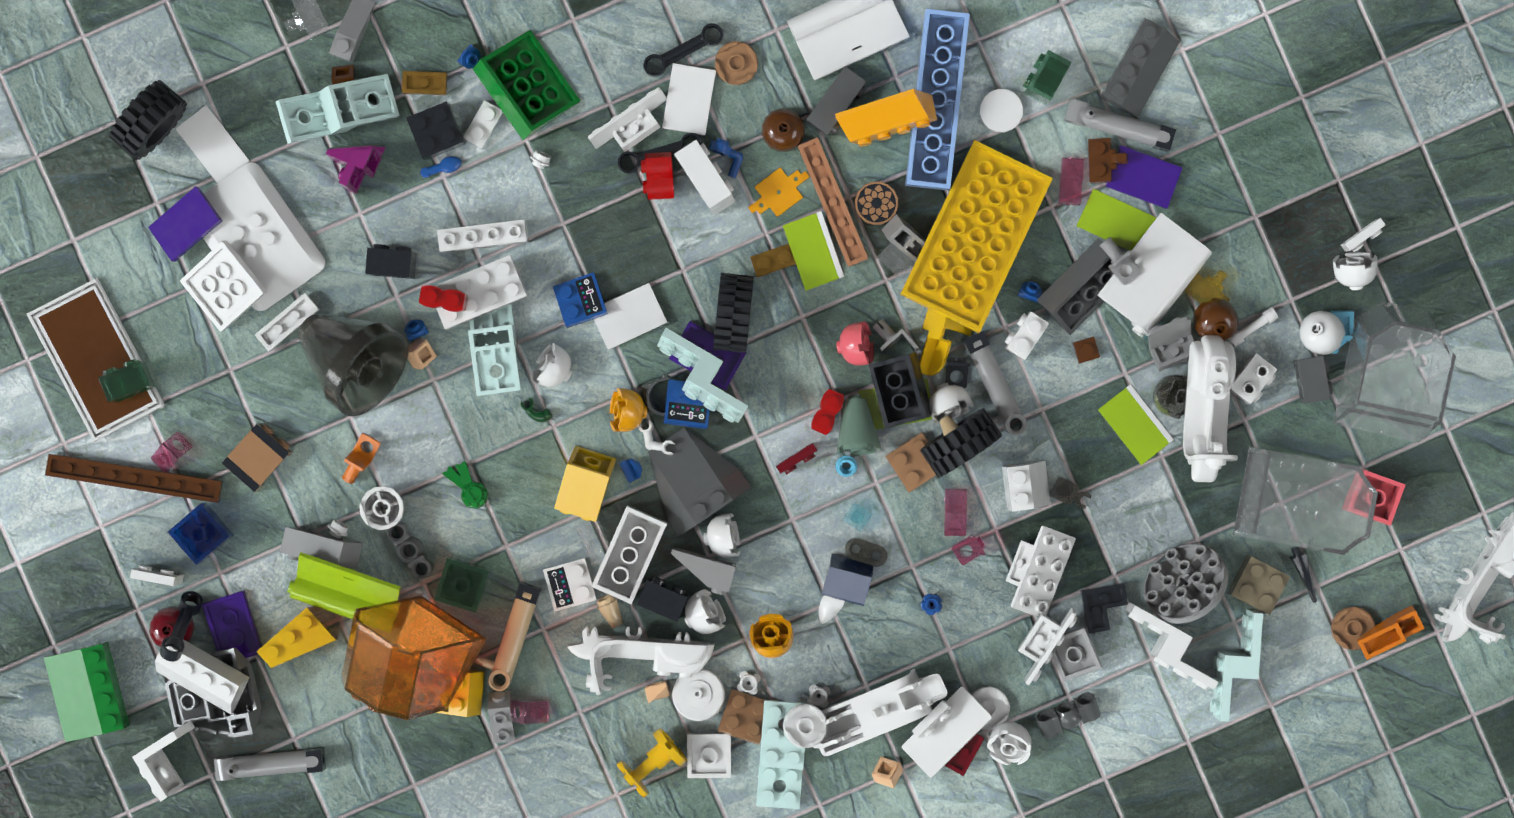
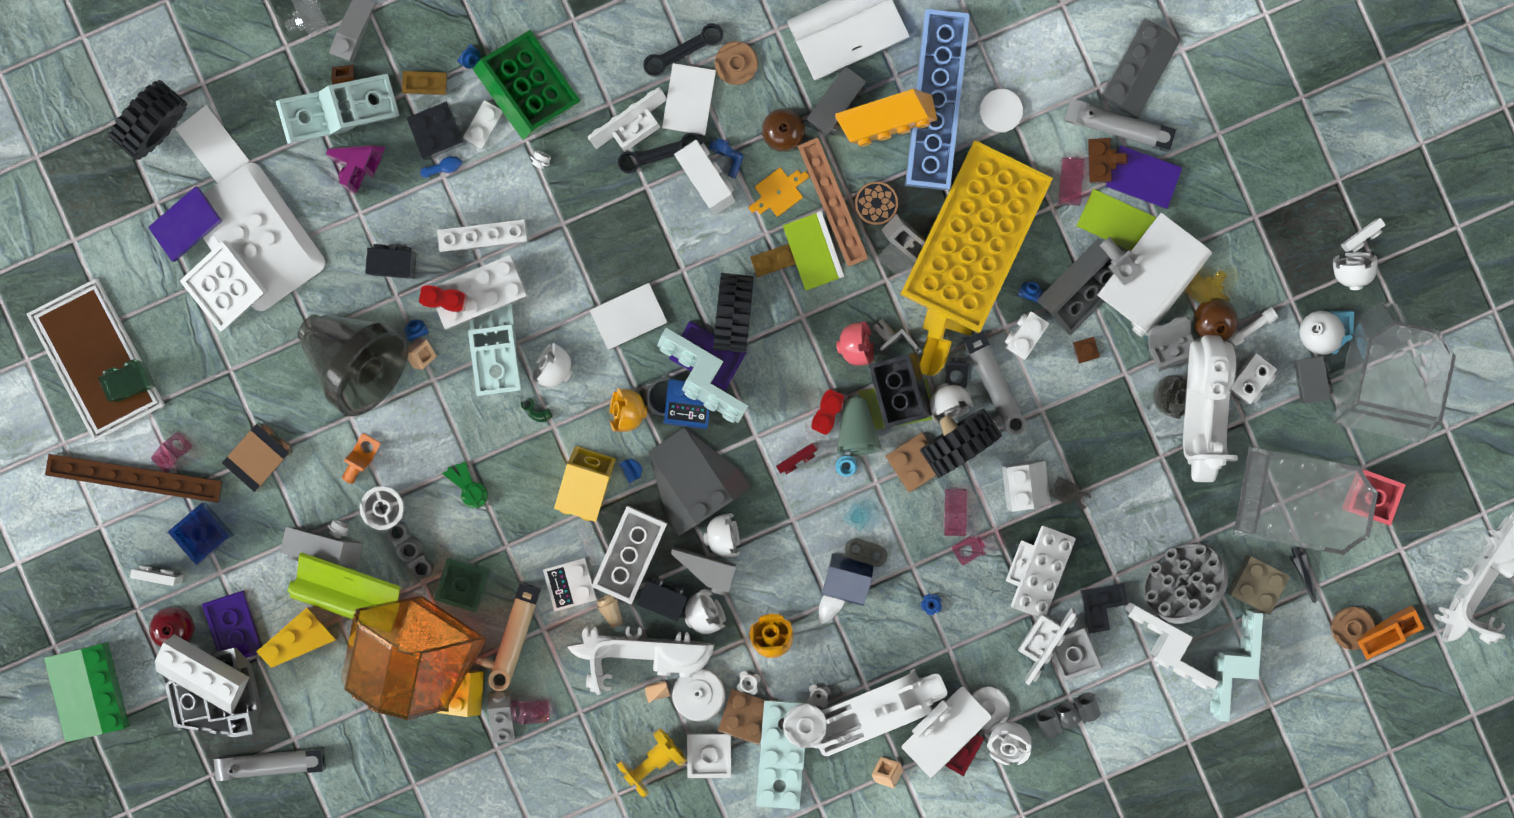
white bracket [132,720,195,802] -> none
black piece [160,591,203,662] -> none
white plate [255,293,320,352] -> none
blue plate [553,272,608,328] -> none
white arm [638,420,675,455] -> none
red brick [641,152,674,200] -> none
clear green brick [1023,50,1072,105] -> none
lime sticker [1098,384,1174,465] -> none

